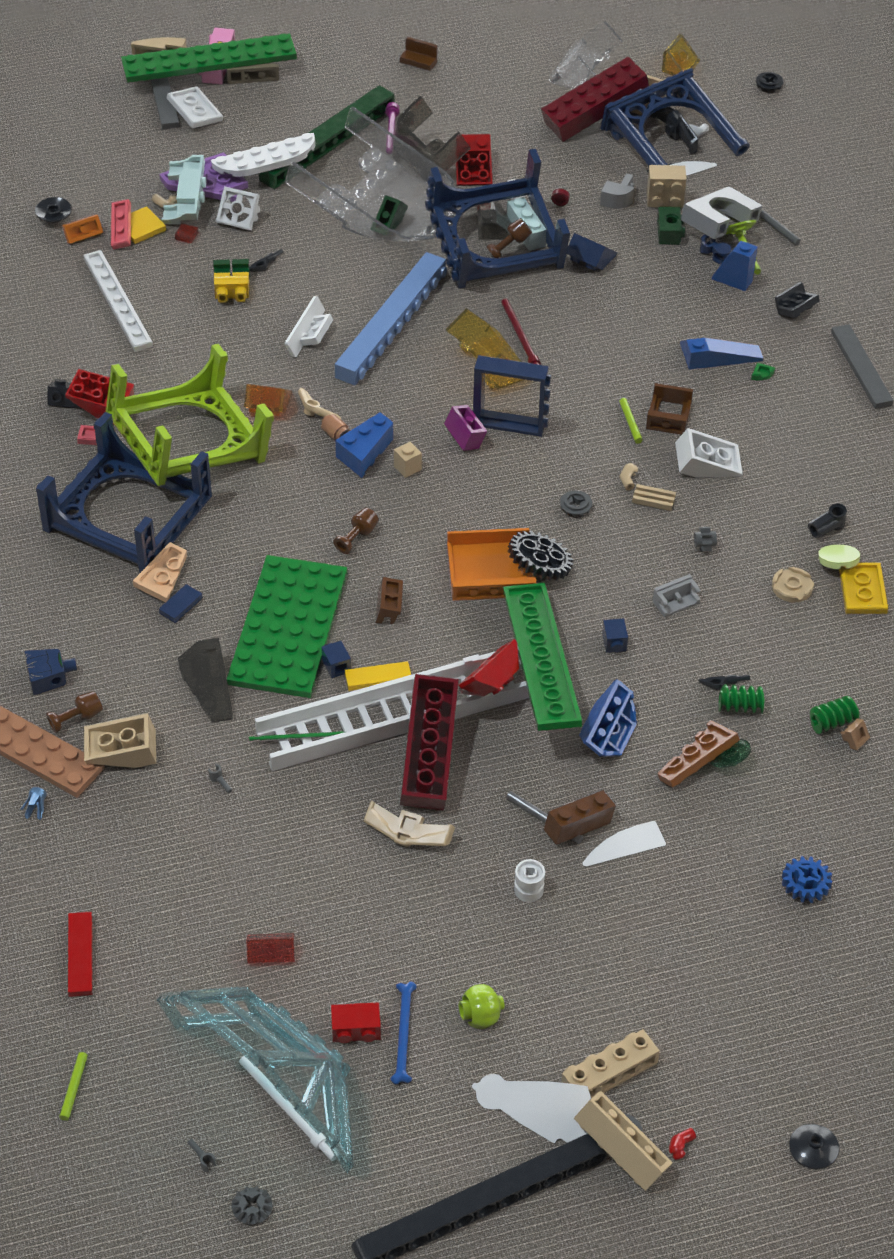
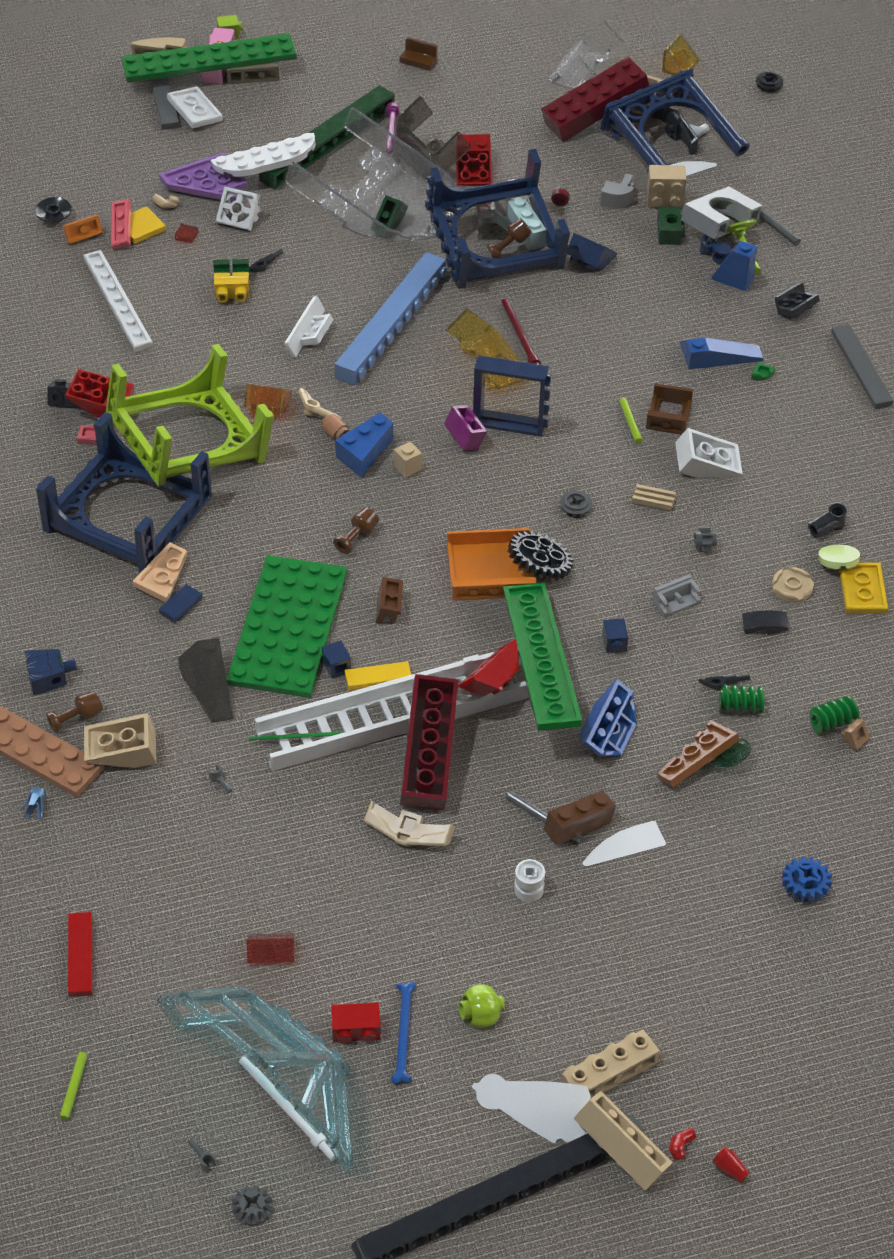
light aqua bracket [162,155,207,224] -> none
tan arm [620,463,638,490] -> none
black dish [789,1124,839,1170] -> none
none -> lime brick [217,15,242,39]
none -> red cone [712,1146,750,1183]
none -> black slope [742,610,789,635]

